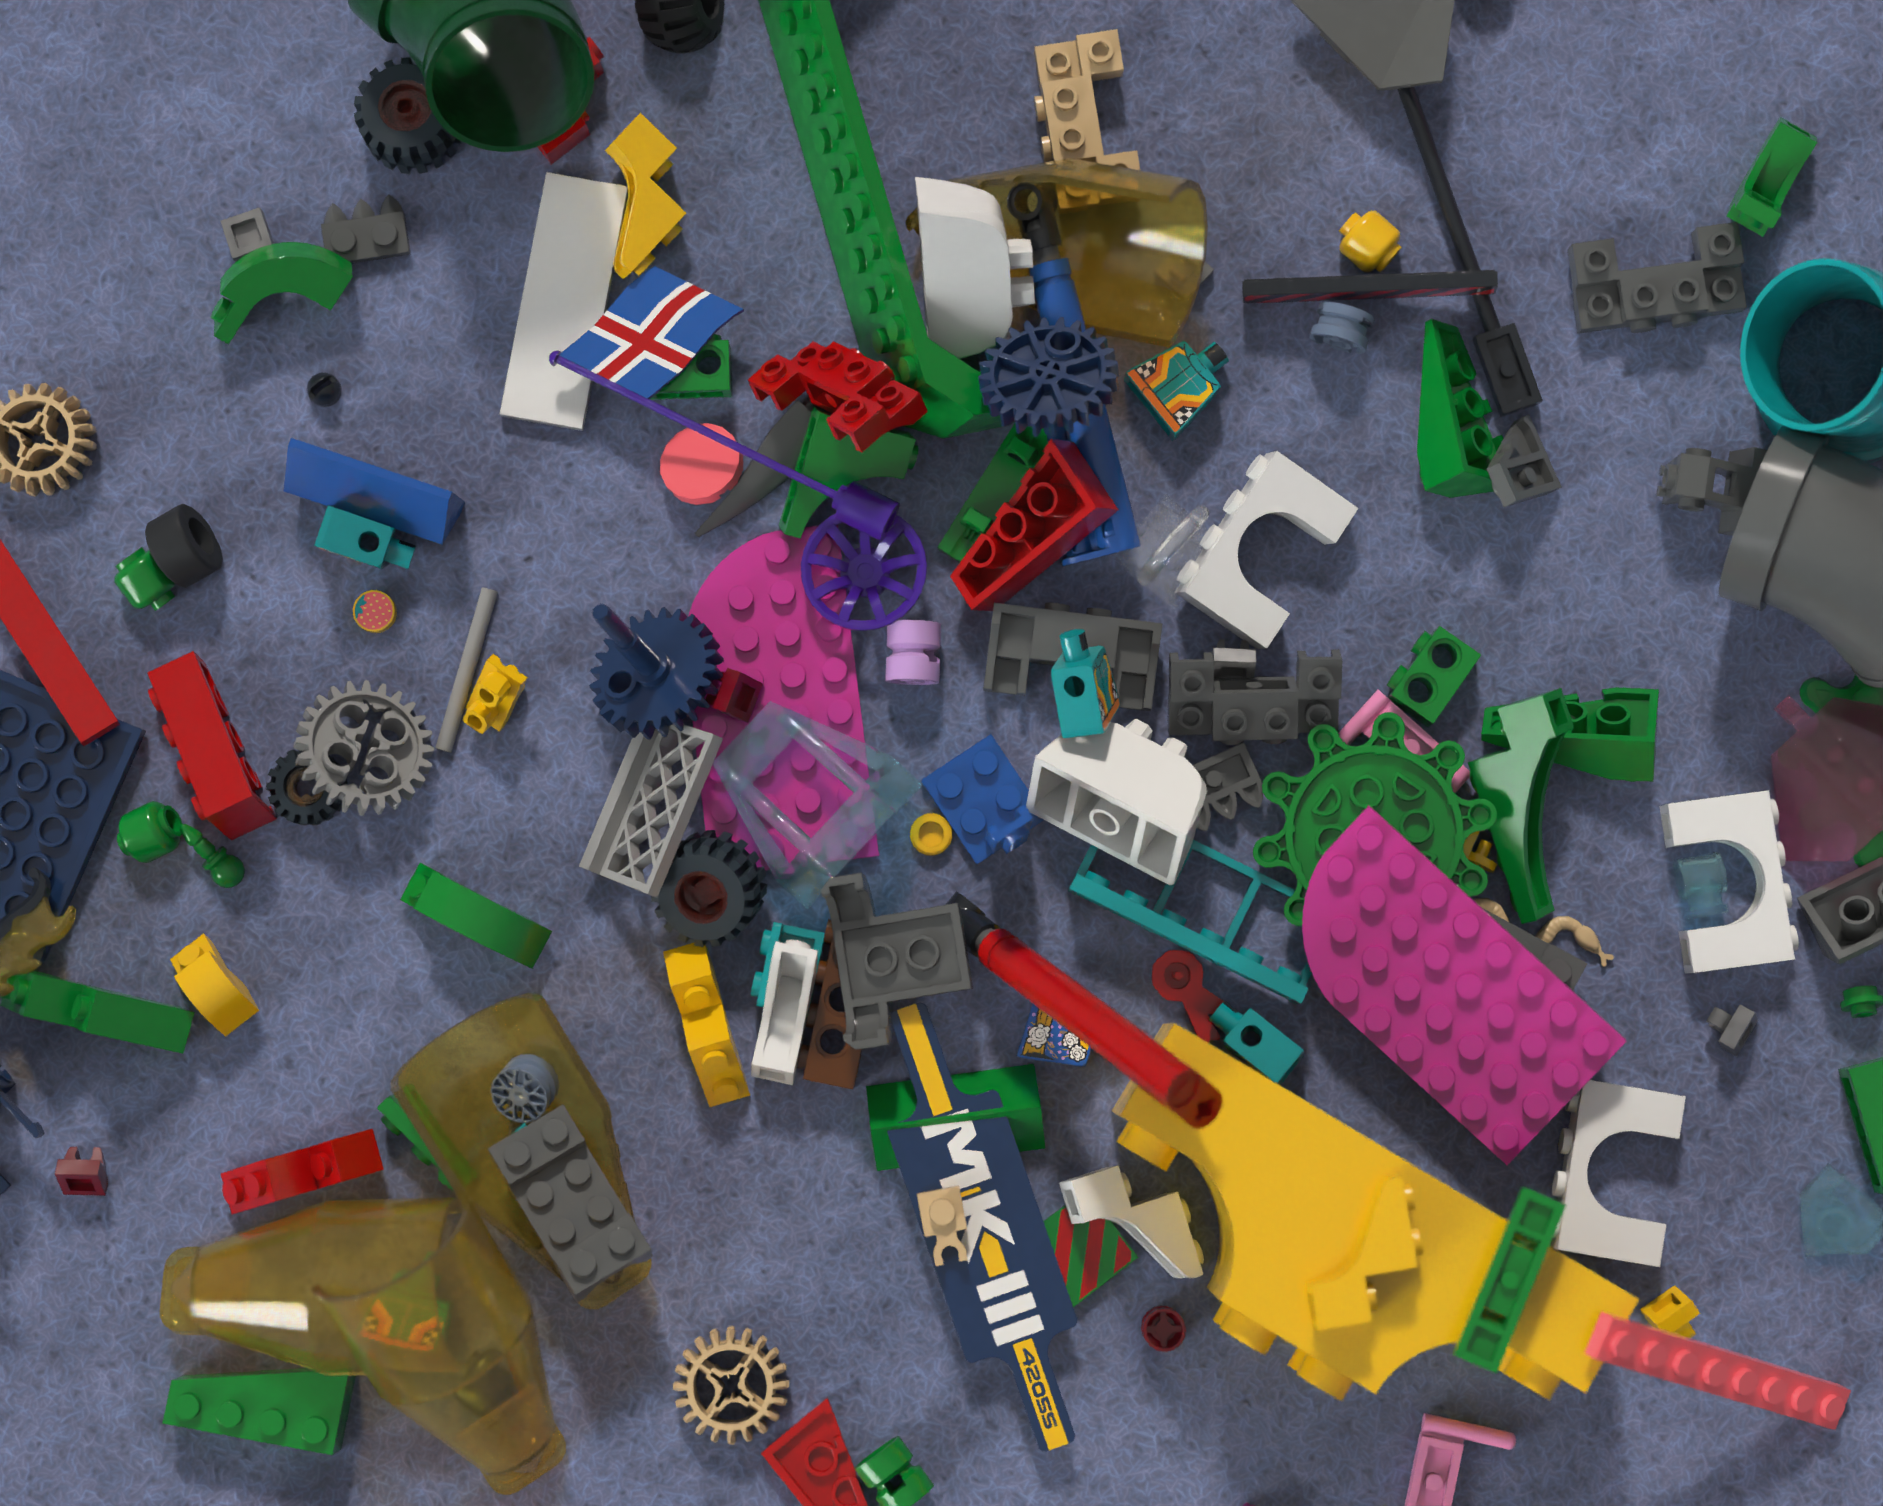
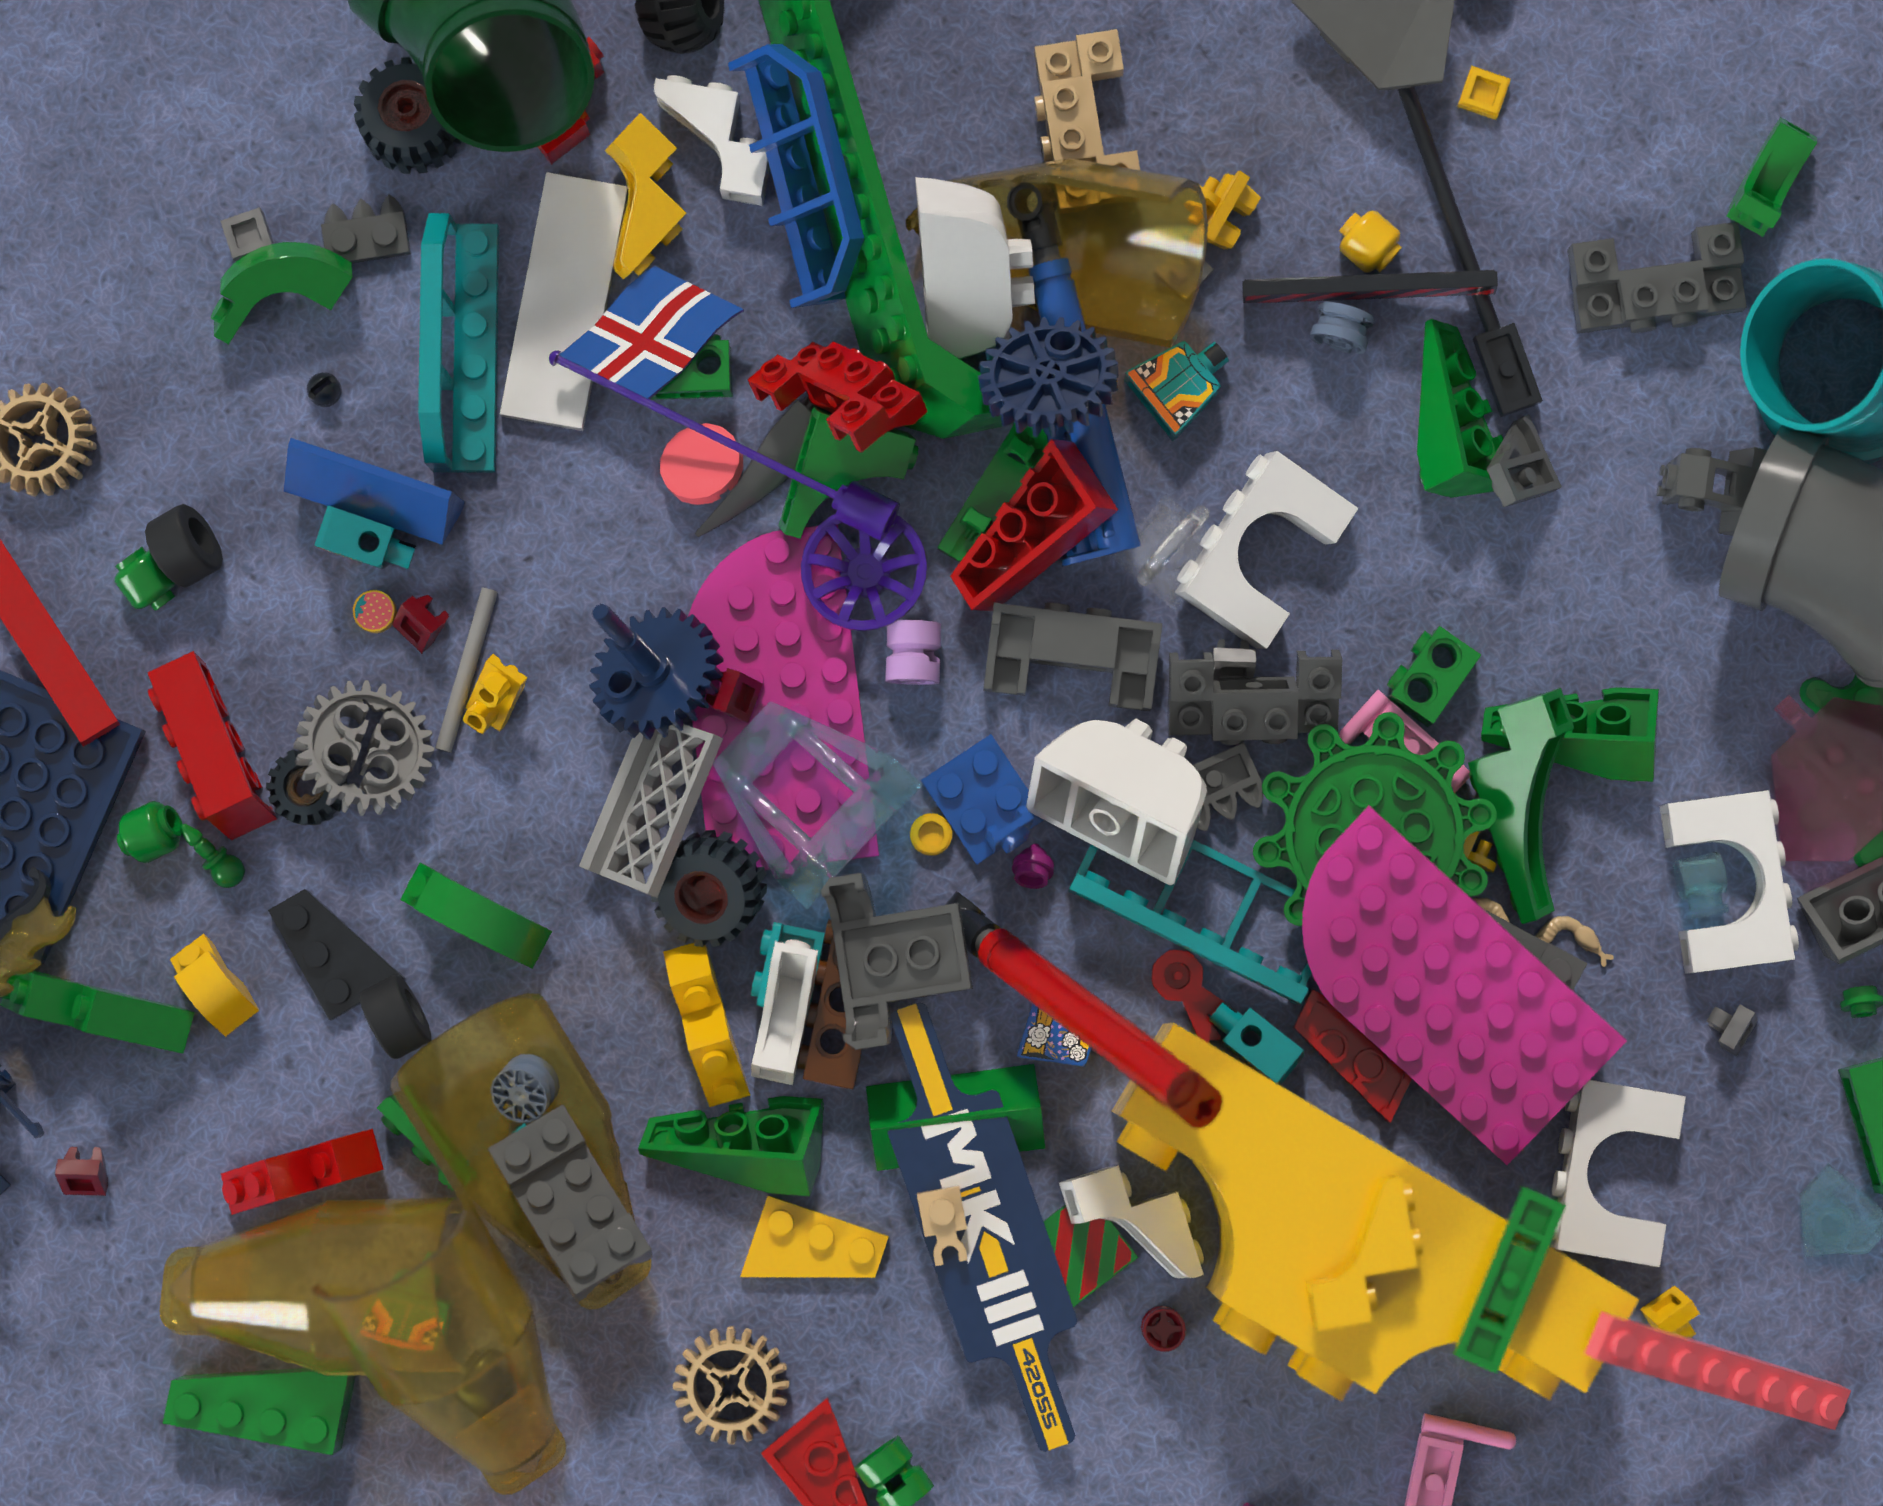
teal torso [1051,629,1120,739] -> none
none -> black wing [268,889,405,1020]
none -> black tyre [360,975,431,1059]
none -> dark red tile [392,595,449,654]
none -> teal plate [418,213,499,473]
none -> green wedge [638,1096,824,1196]
none -> white arch [654,75,770,206]
none -> blue plate [728,44,864,308]
none -> yellow wing [740,1195,889,1278]
none -> magenta plate [1012,843,1054,889]
none -> yellow hips [1186,171,1261,250]
none -> red wing [1292,989,1412,1123]
none -> yellow tile [1457,66,1511,120]

